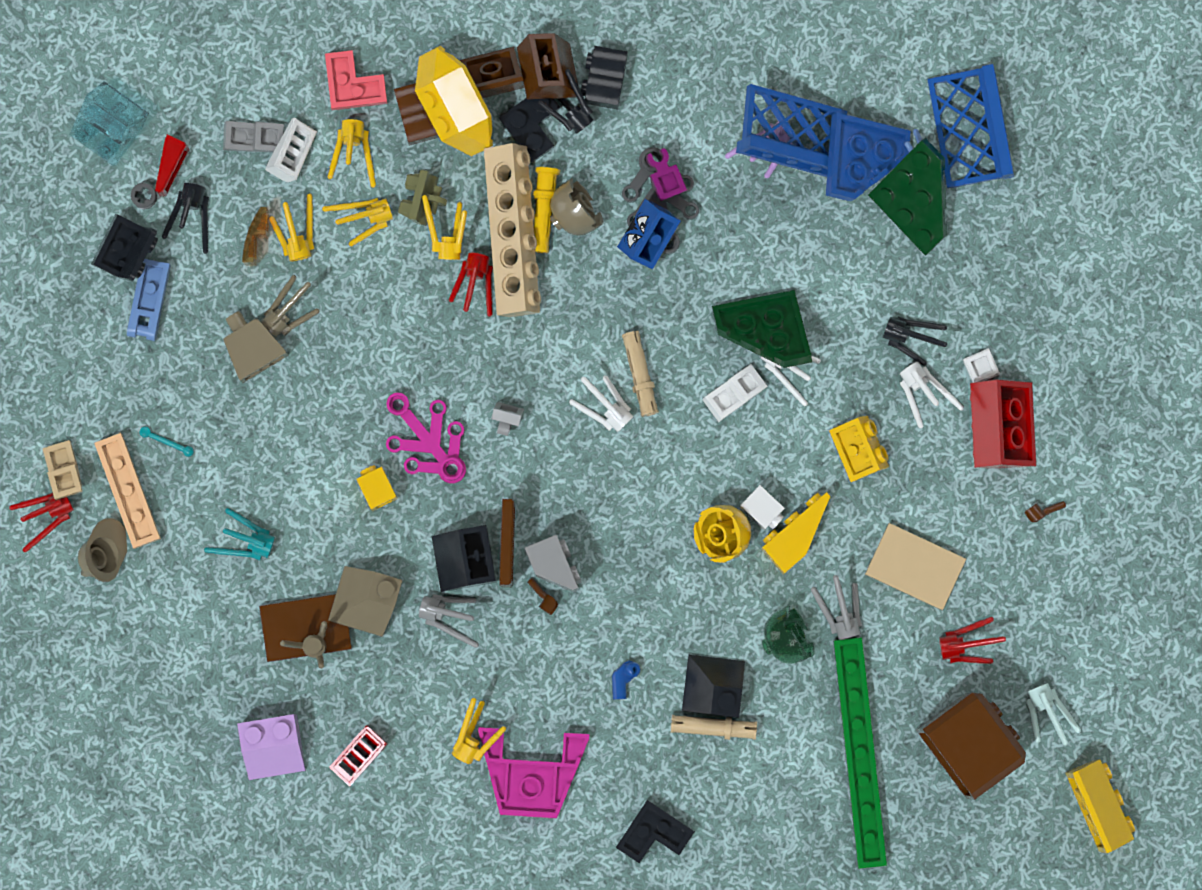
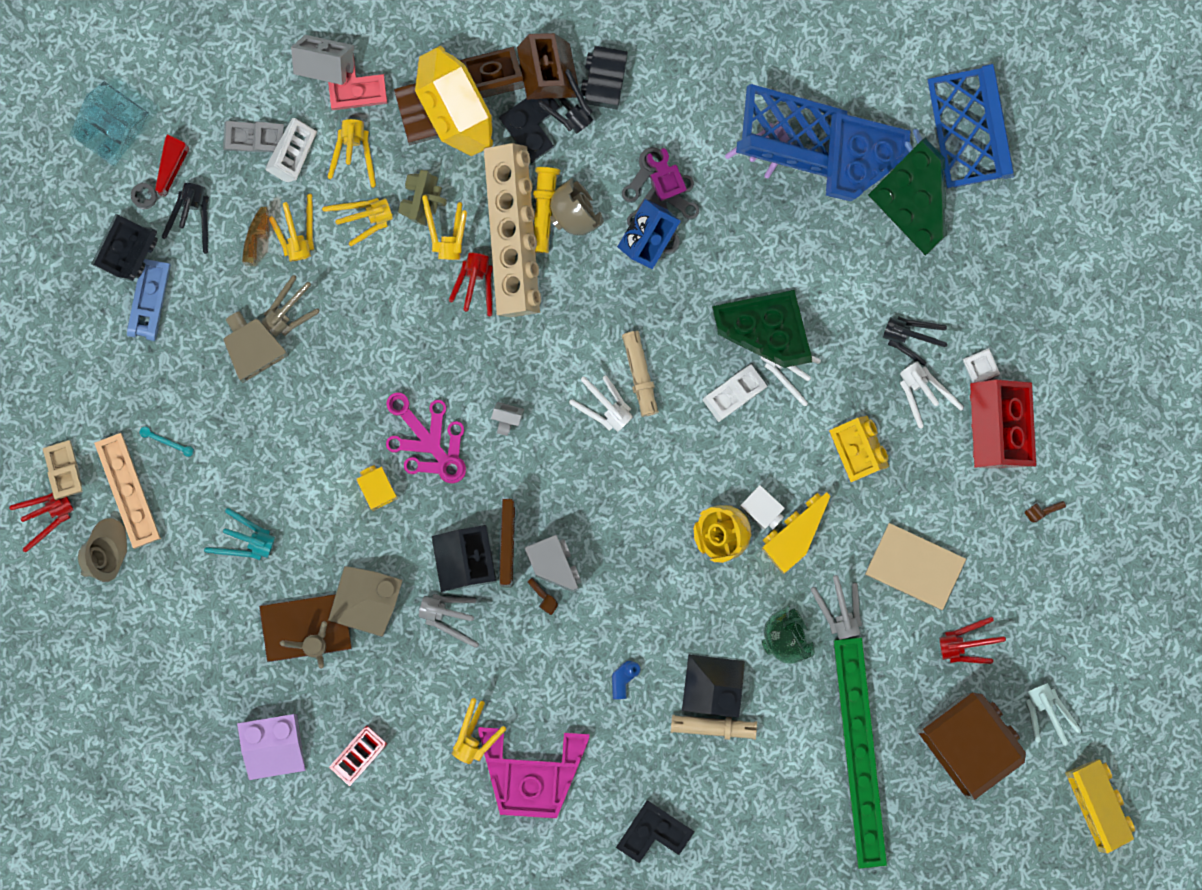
none -> light grey hinge [291,35,354,85]

